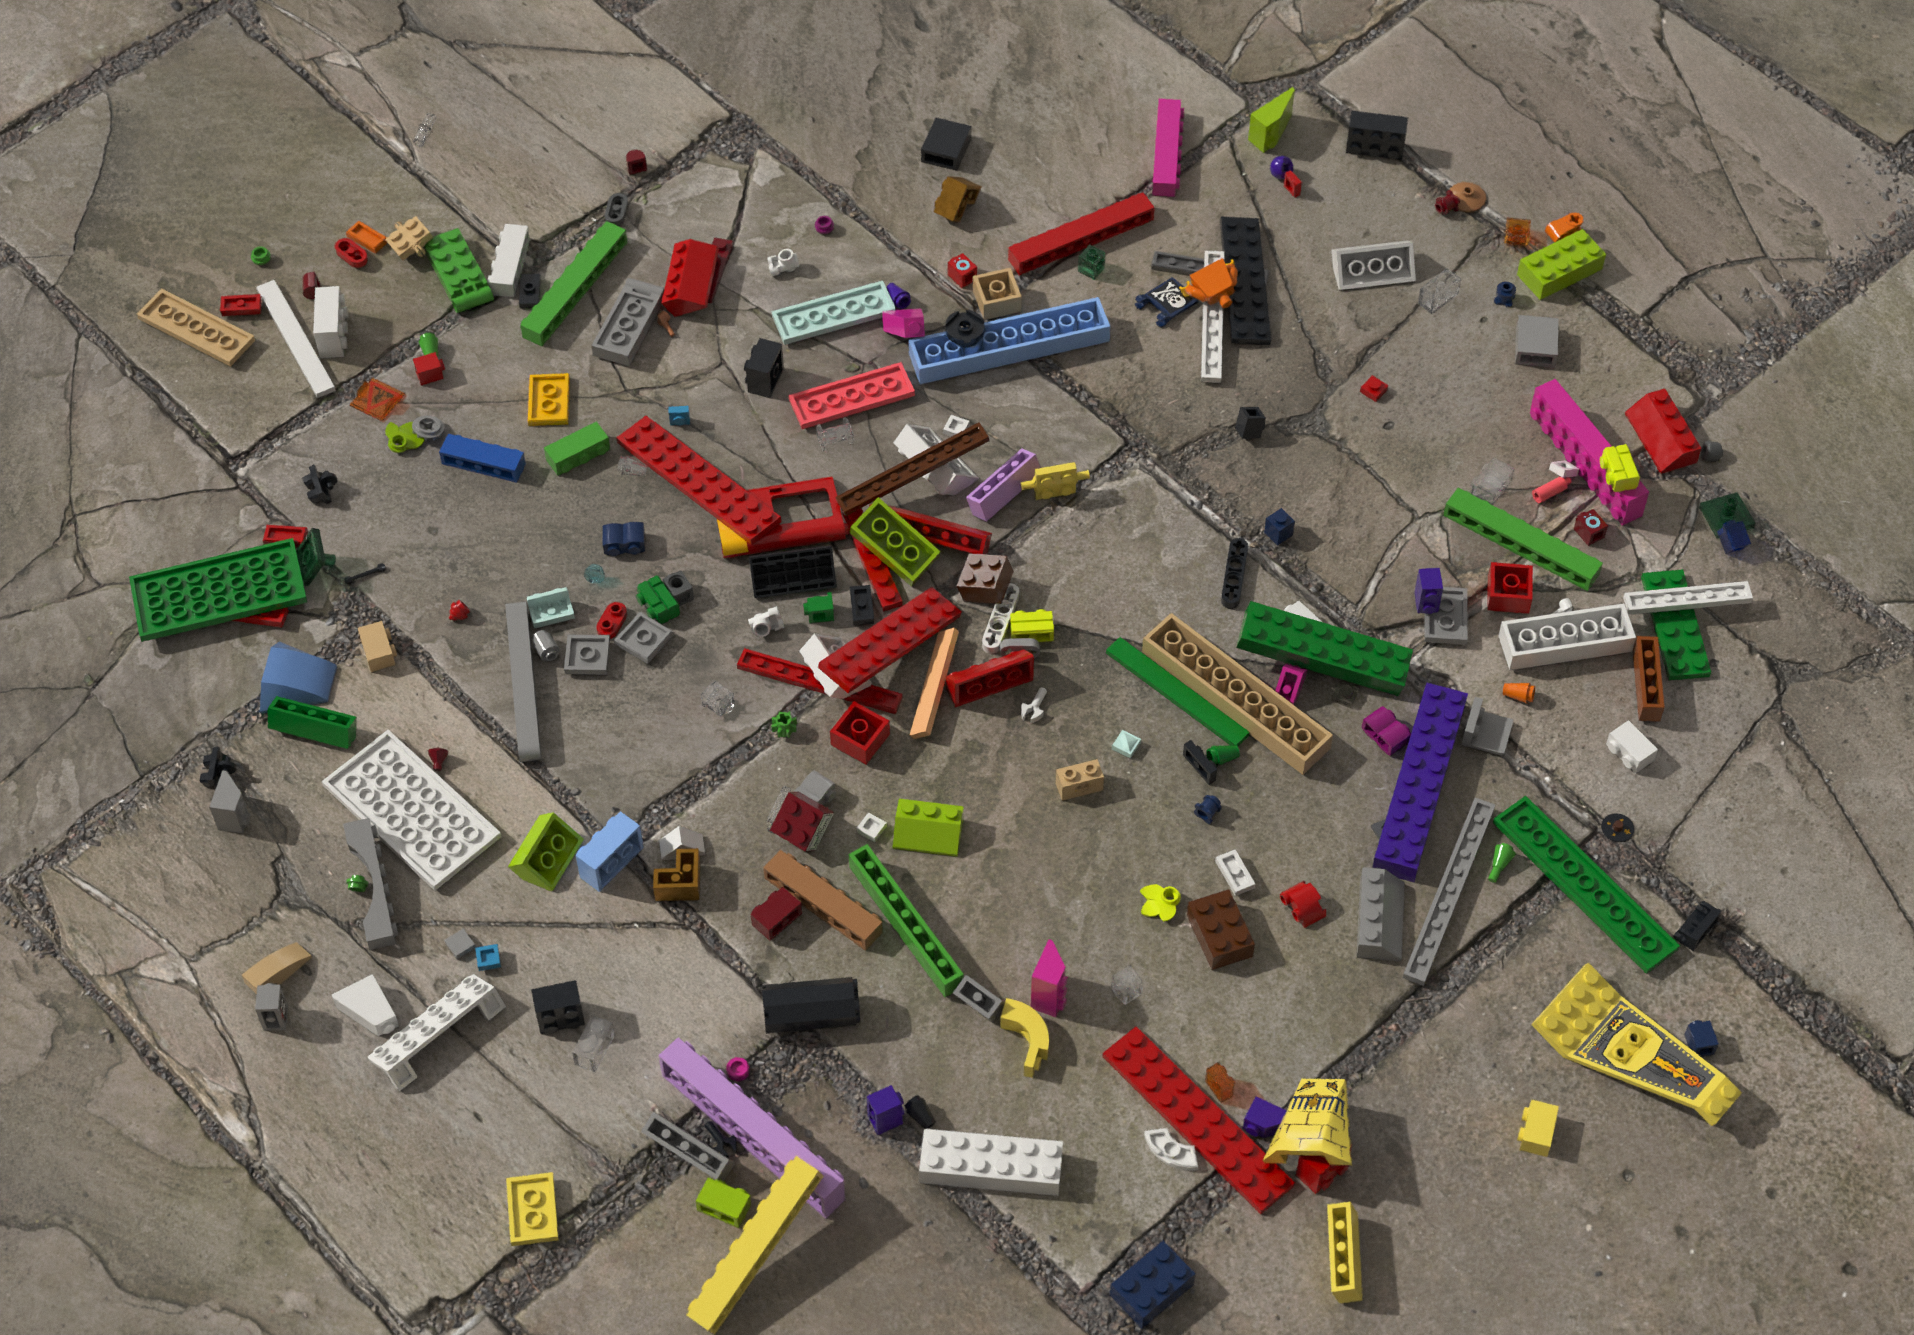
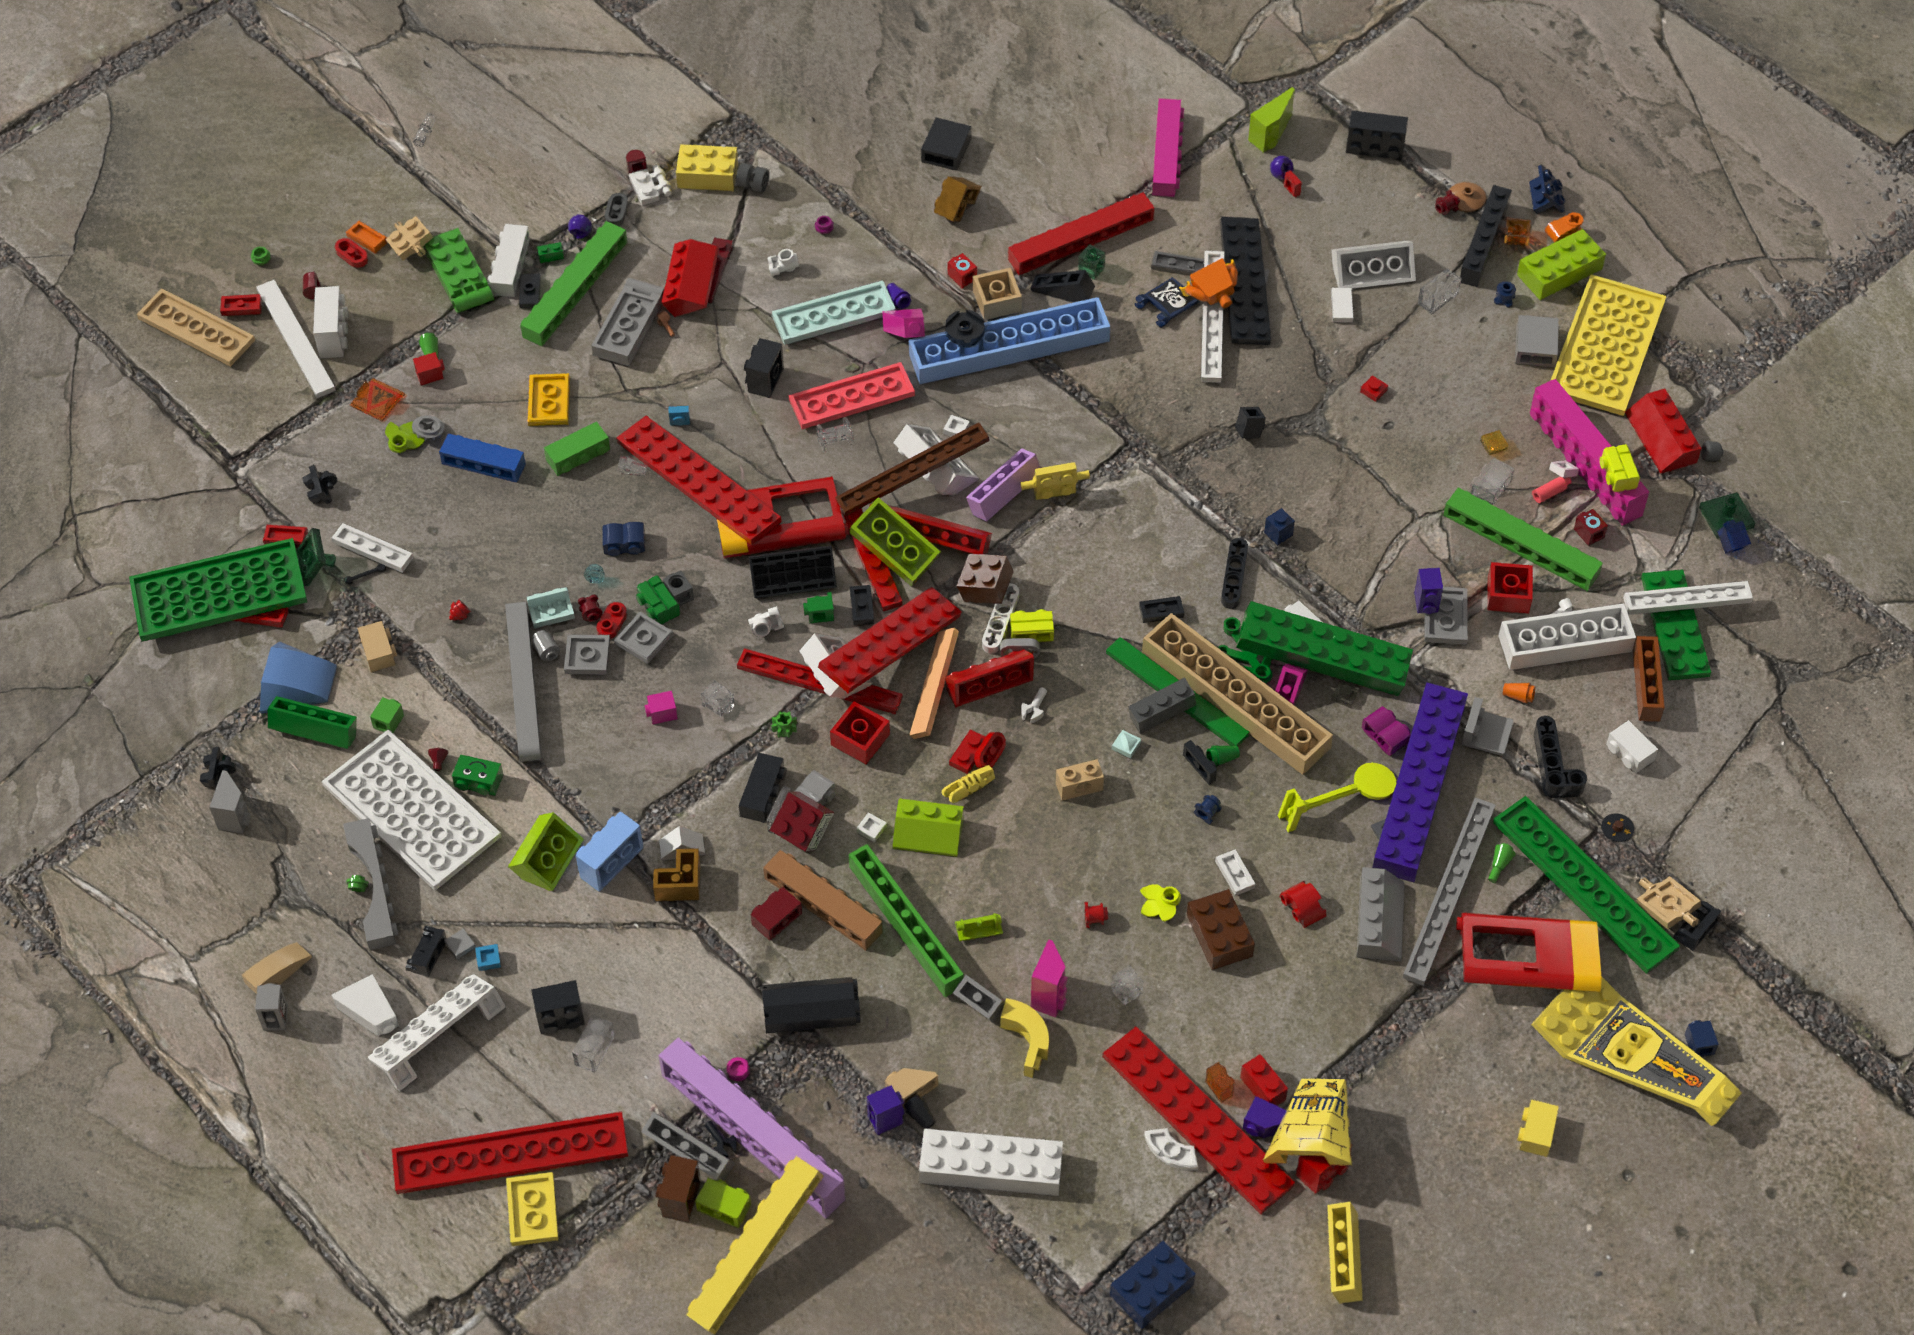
none -> white plate [332,523,413,573]
none -> bright green brick [370,697,404,733]
none -> red plate [392,1111,628,1194]
none -> black hinge [405,926,447,978]
none -> green brick [452,754,504,796]
none -> green piece [537,242,564,263]
none -> dark purple piece [568,214,592,239]
none -> dark red brick [578,594,602,622]
none -> white plate [629,165,672,206]
none -> dark pink brick [644,691,678,725]
none -> reddish brown brick [656,1155,701,1222]
none -> light yellow brick [676,144,738,191]
none -> dark grey wheel [736,163,770,193]
none -> black brick [739,752,787,823]
none -> tan slope [885,1068,938,1109]
none -> light yellow hinge [941,765,995,803]
none -> red plate [949,729,986,774]
none -> lime hinge [955,913,1003,942]
none -> red plate [974,732,1006,769]
none -> black slope [1030,270,1095,302]
none -> red brick [1084,902,1108,928]
none -> dark grey brick [1128,677,1196,734]
none -> black plate [1139,596,1184,623]
none -> green plant [1218,617,1273,684]
none -> red brick [1240,1054,1288,1106]
none -> neon yellow piece [1277,762,1397,832]
none -> white tile [1331,288,1353,322]
none -> red piece [1456,913,1602,992]
none -> black brick [1459,185,1512,288]
none -> clear yellow plate [1480,430,1508,456]
none -> dark blue bracket [1529,164,1565,214]
none -> black beam [1534,716,1587,798]
none -> light yellow plate [1550,274,1667,416]
none -> tan plate [1637,876,1701,929]

